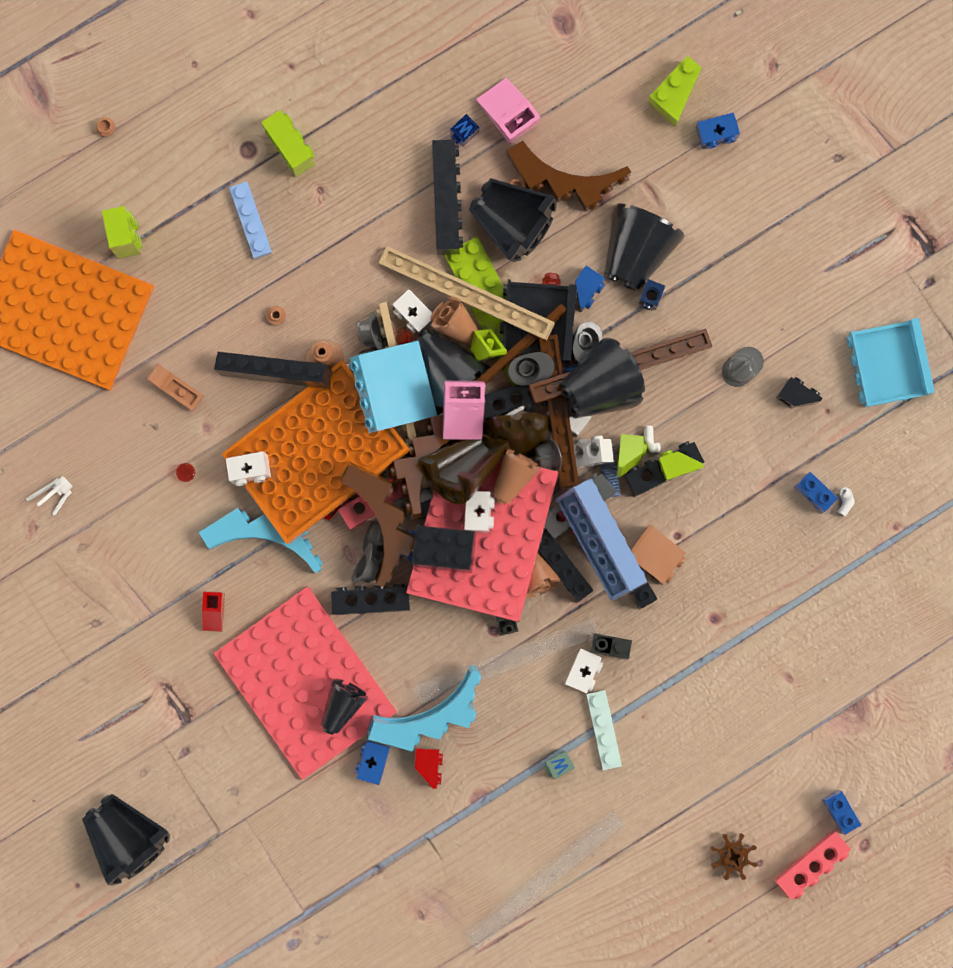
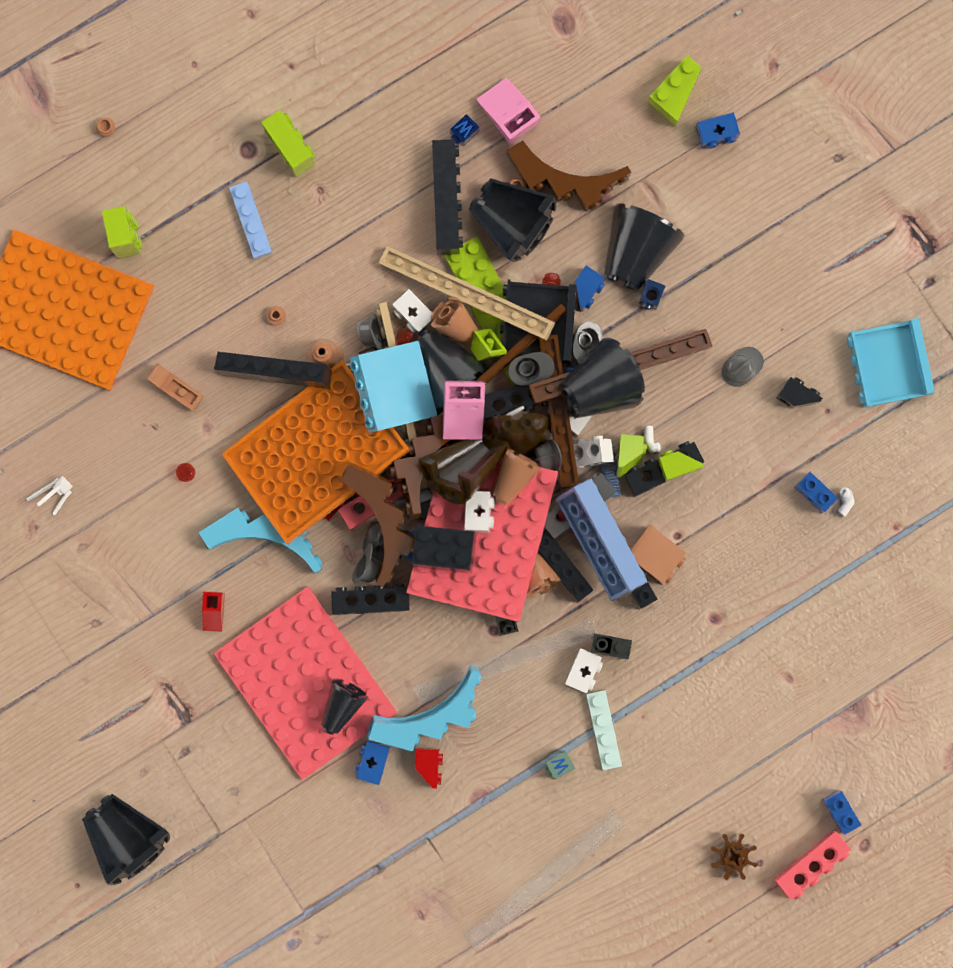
white brick [226,452,271,486] -> none

